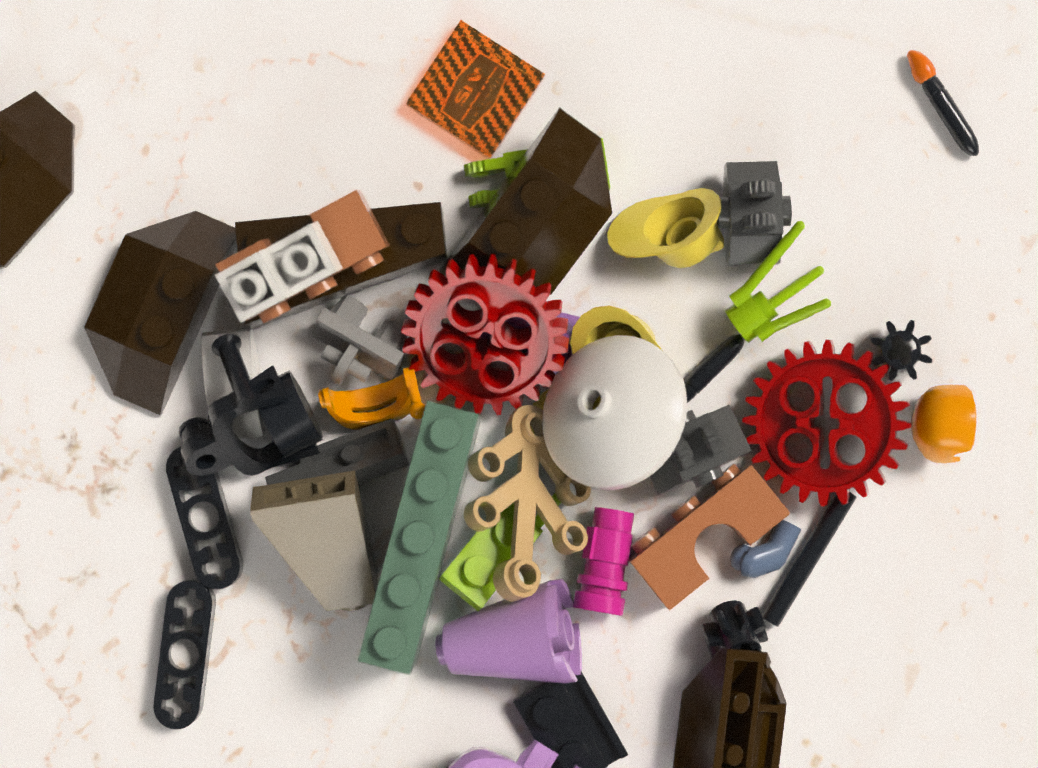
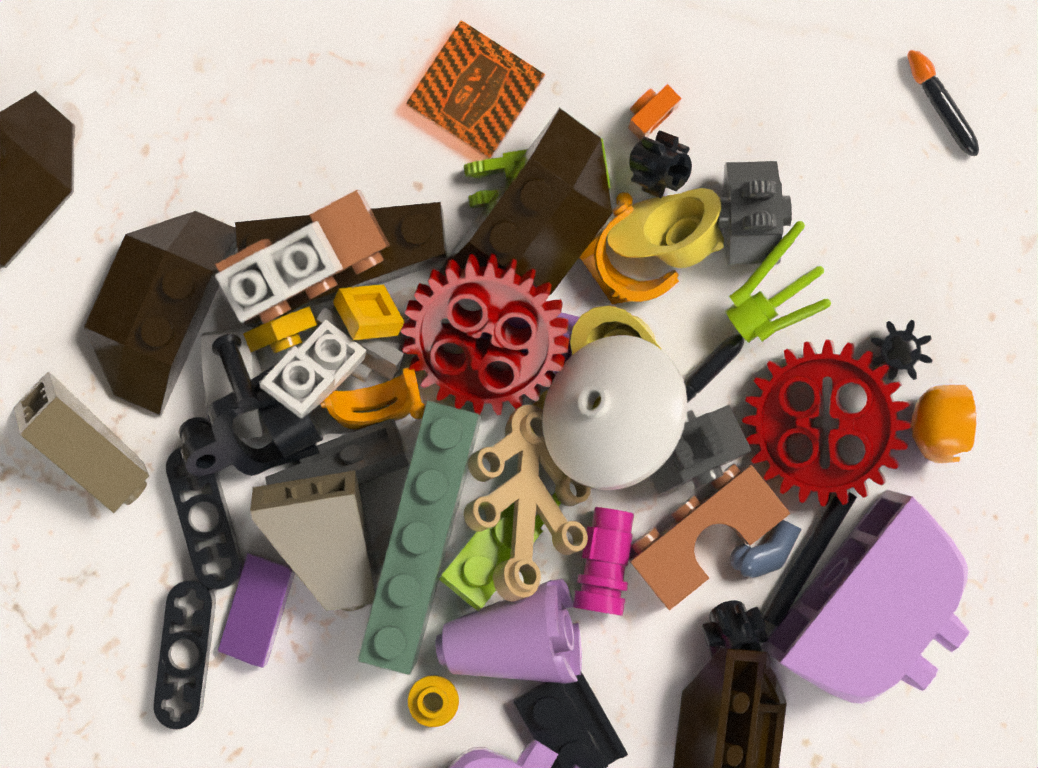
none -> dark tan slope [14,371,149,513]
none -> medium lavender slope [218,553,295,668]
none -> yellow plate [243,306,317,354]
none -> white slope [260,320,366,419]
none -> yellow plate [333,284,404,340]
none -> yellow plate [408,675,459,727]
none -> light orange helmet [579,192,679,304]
none -> orange plate [628,84,682,140]
none -> black gear [629,130,692,198]
none -> lavender hips [761,490,969,704]

